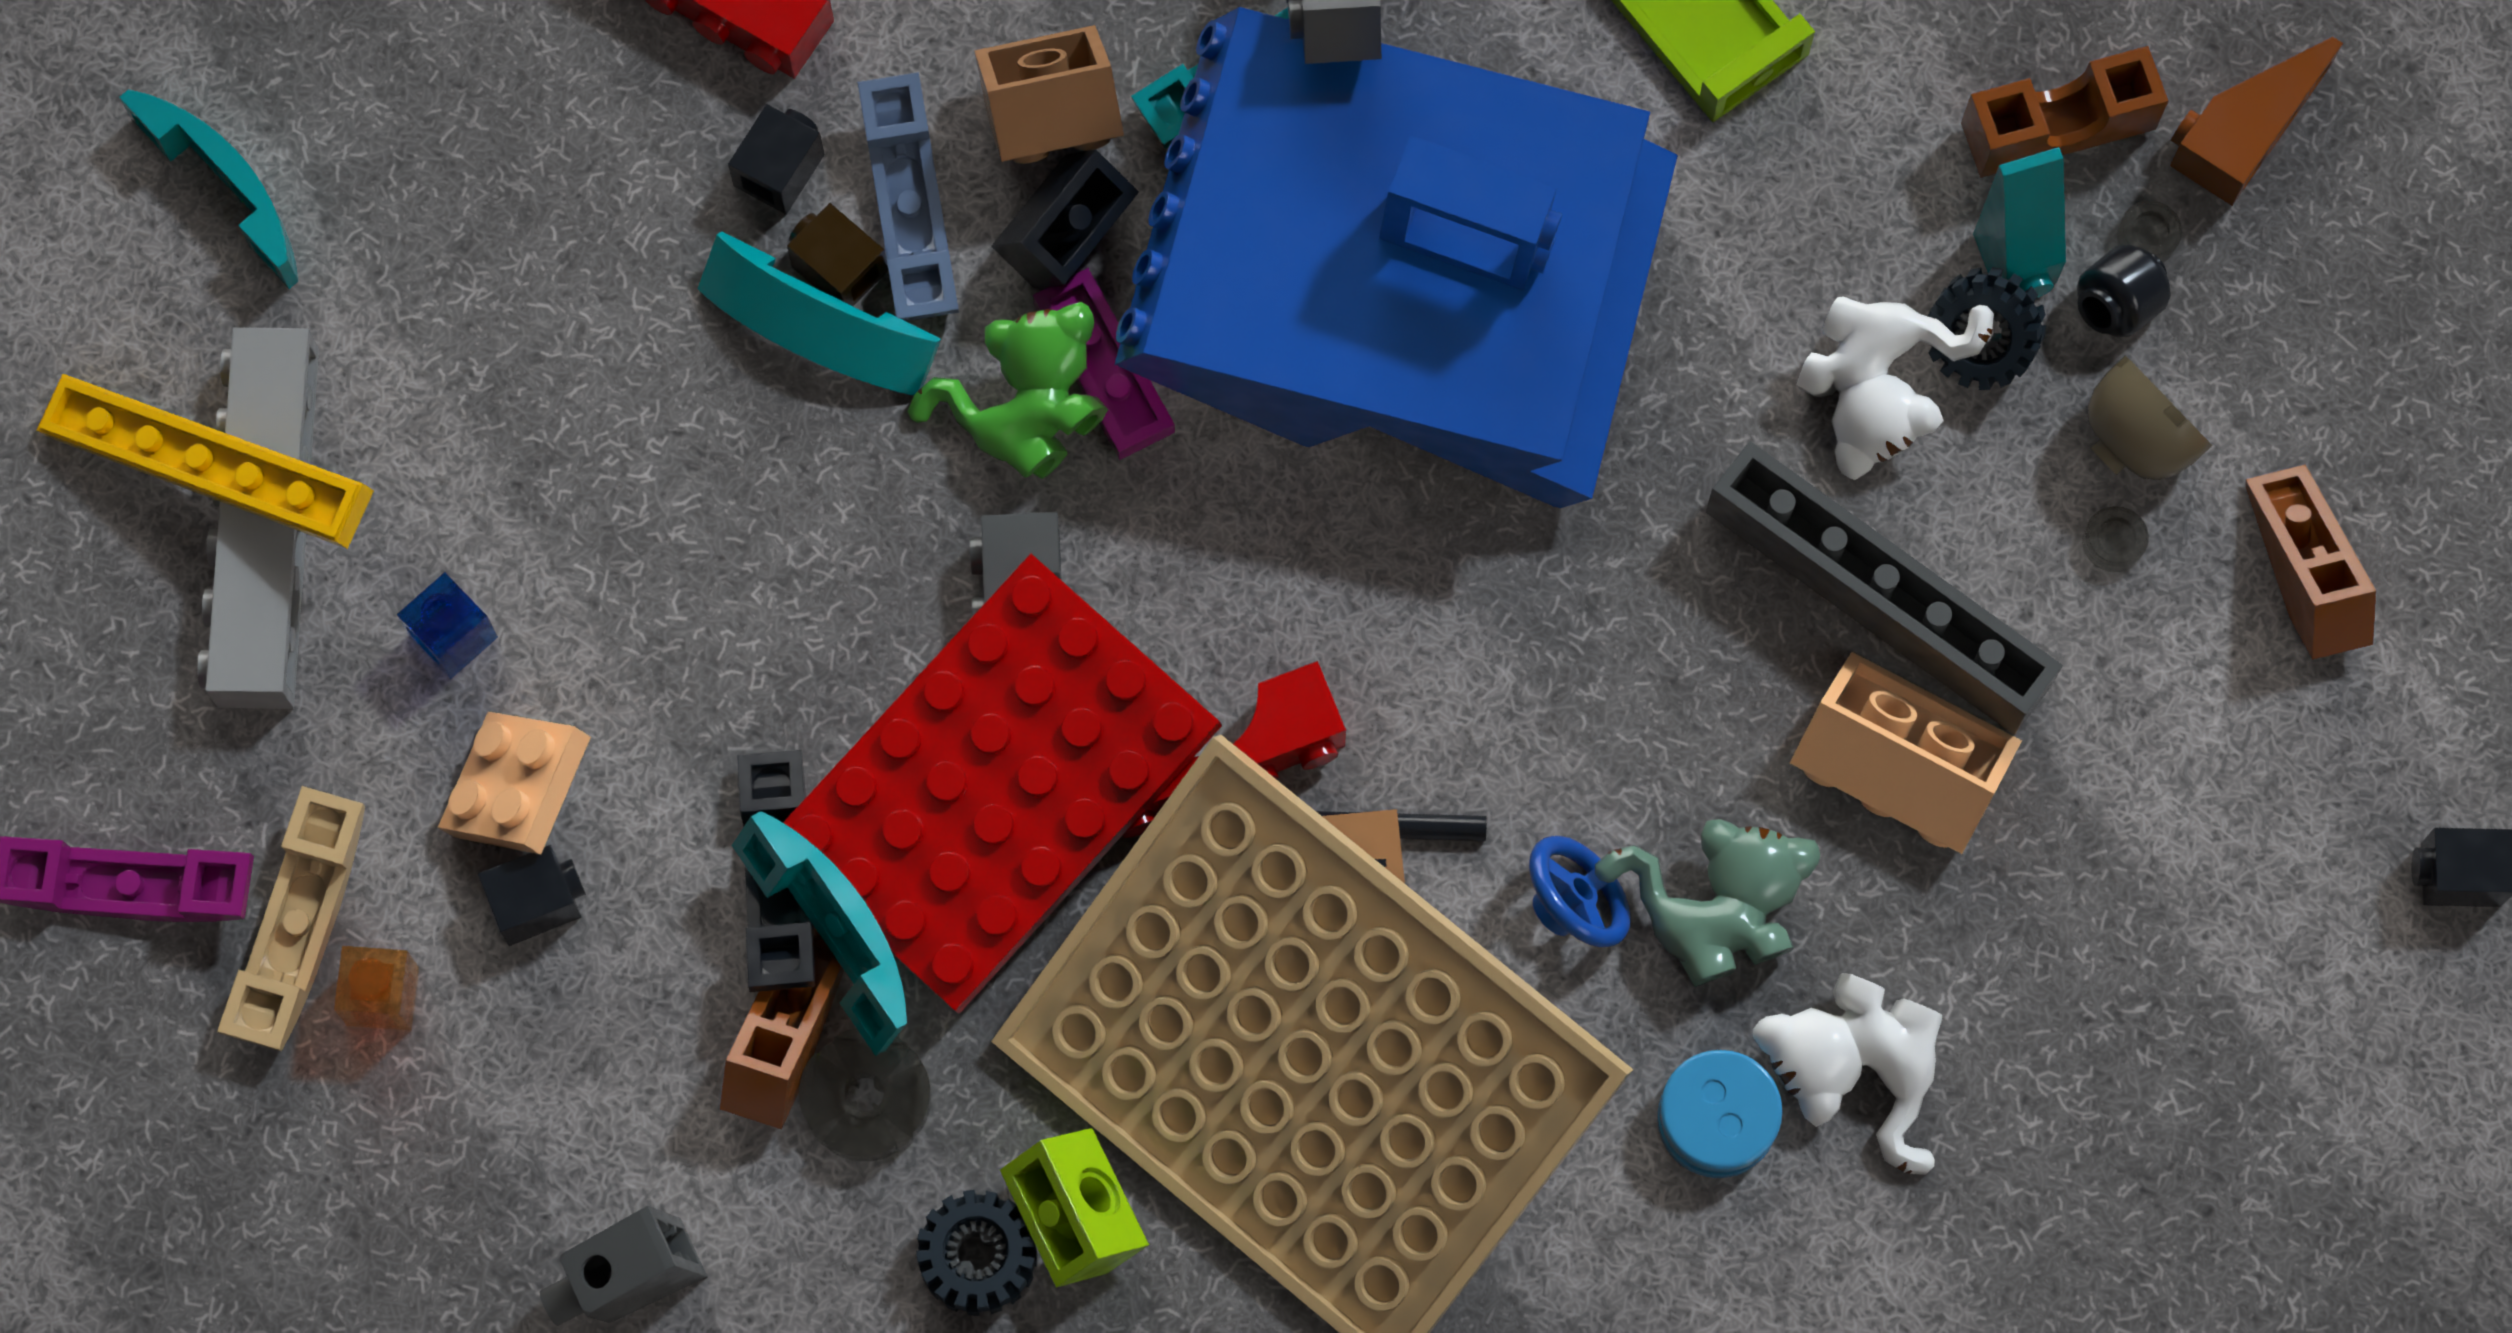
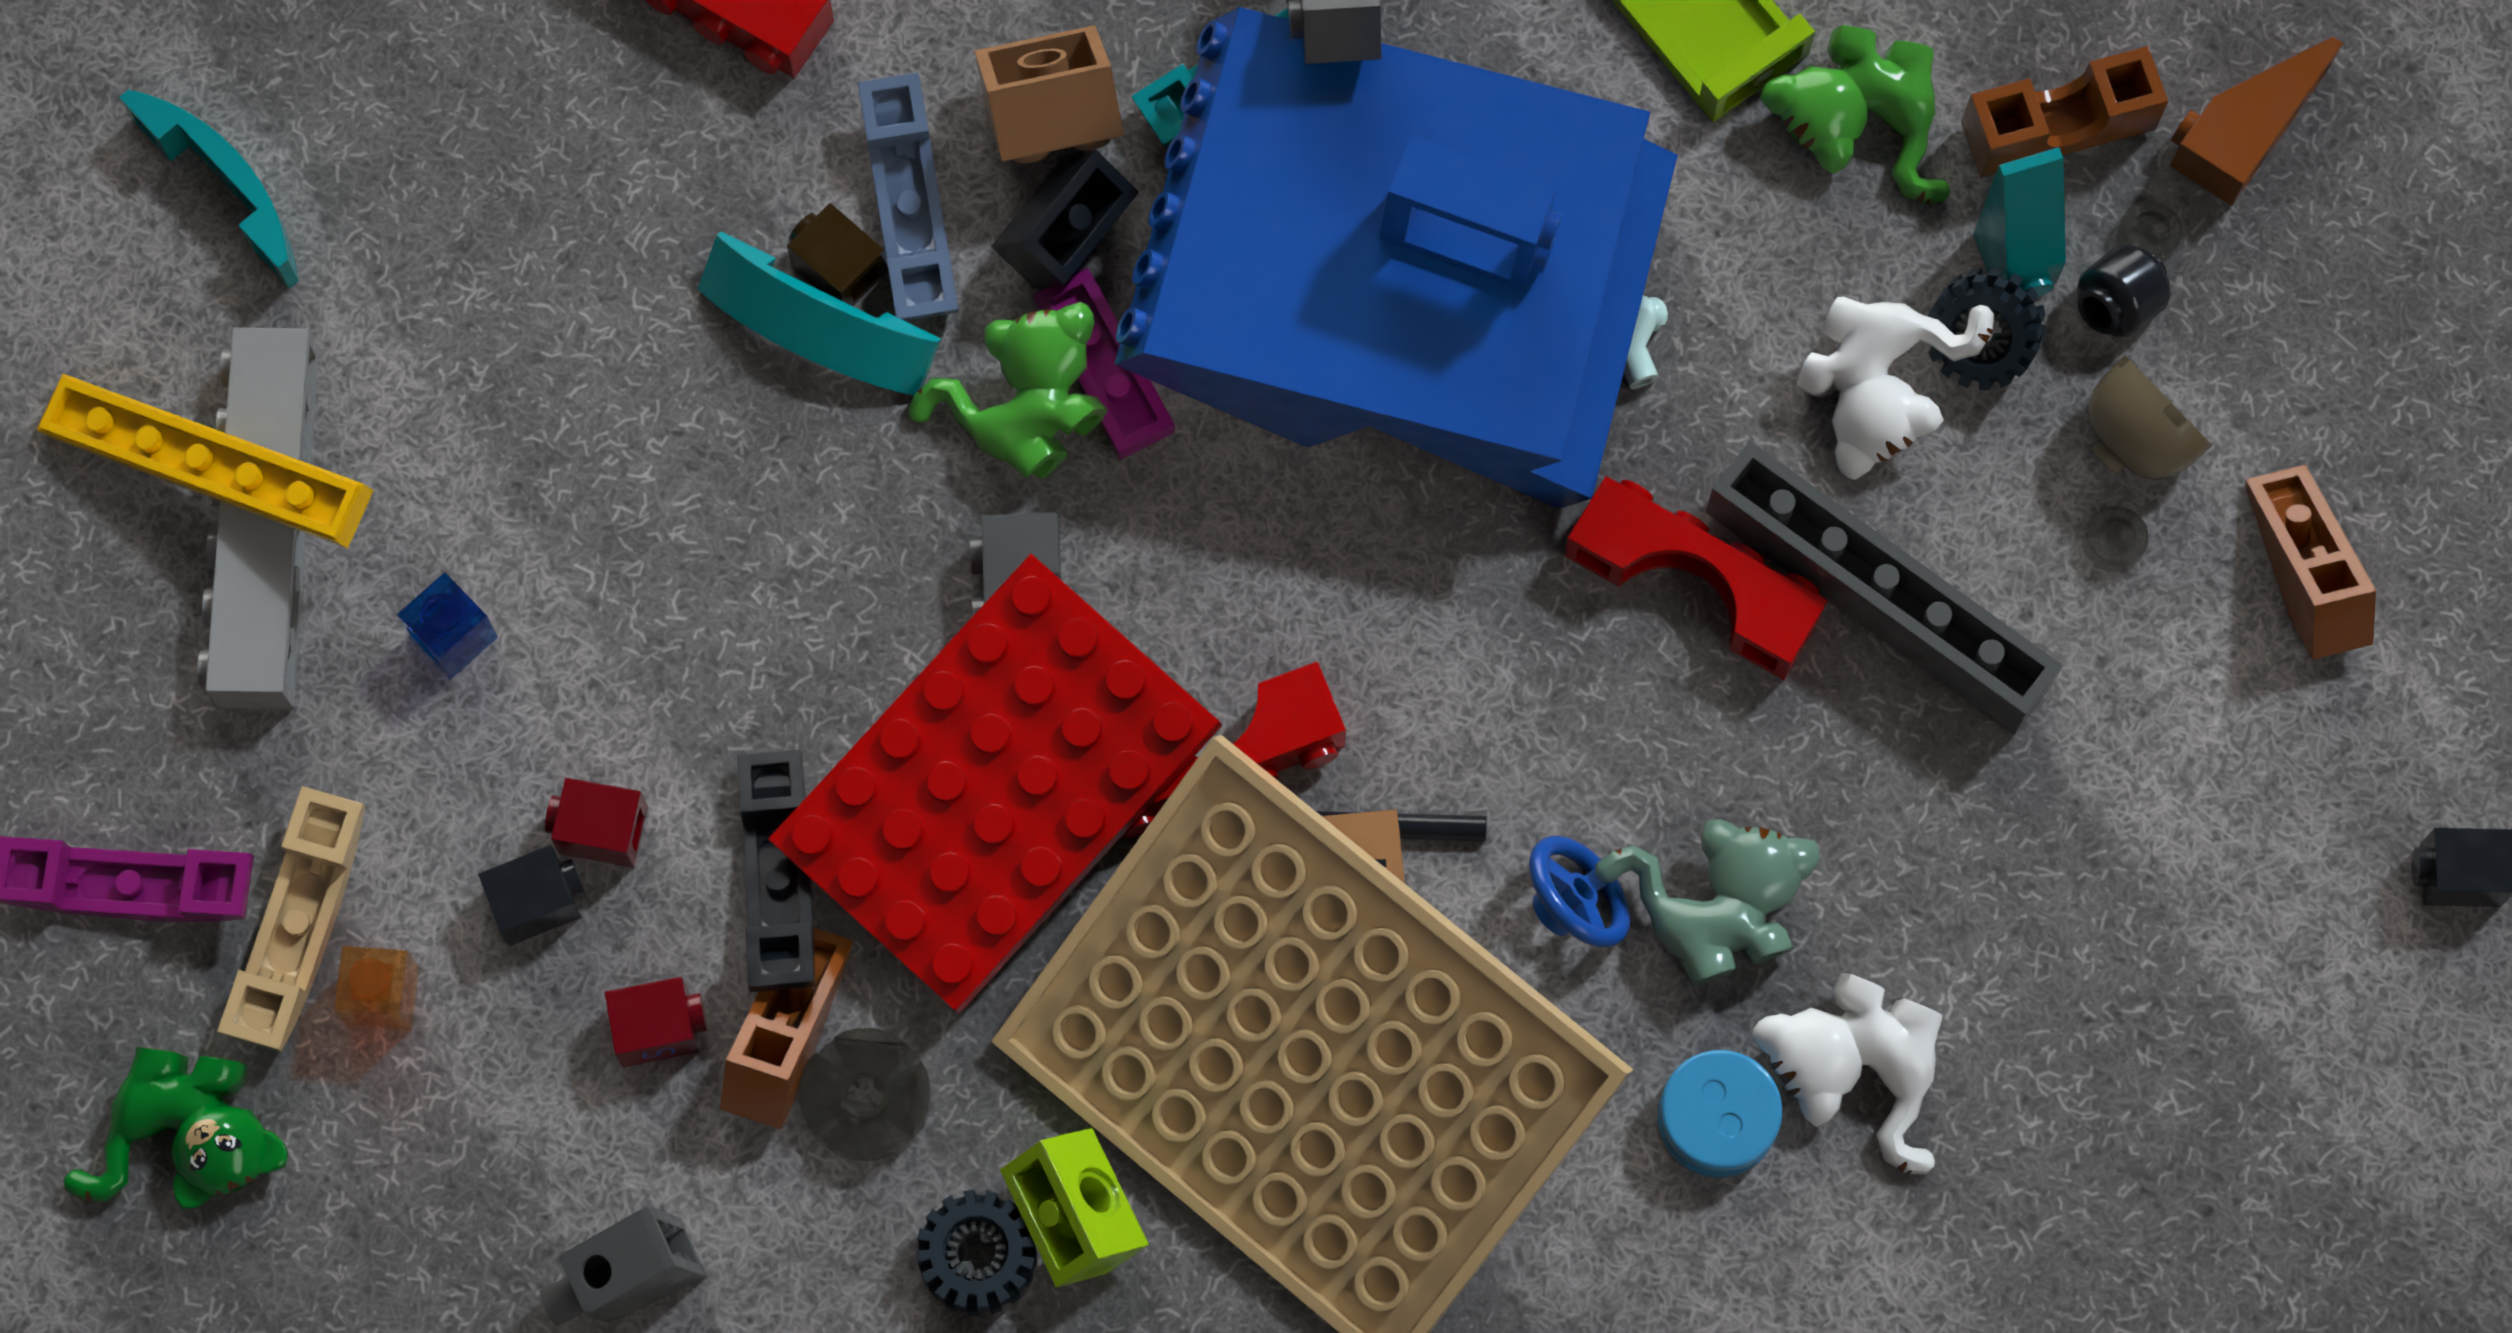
light nougat plate [438,711,591,855] -> none
black brick [728,104,825,215] -> none
teal slope [731,811,907,1056] -> none
light nougat slope [1790,652,2022,854] -> none
none -> green animal [63,1047,288,1210]
none -> dark red brick [545,777,648,868]
none -> dark red brick [604,976,708,1067]
none -> red arch [1564,476,1828,680]
none -> light aqua arm [1624,295,1668,389]
none -> bright green animal [1760,25,1950,204]

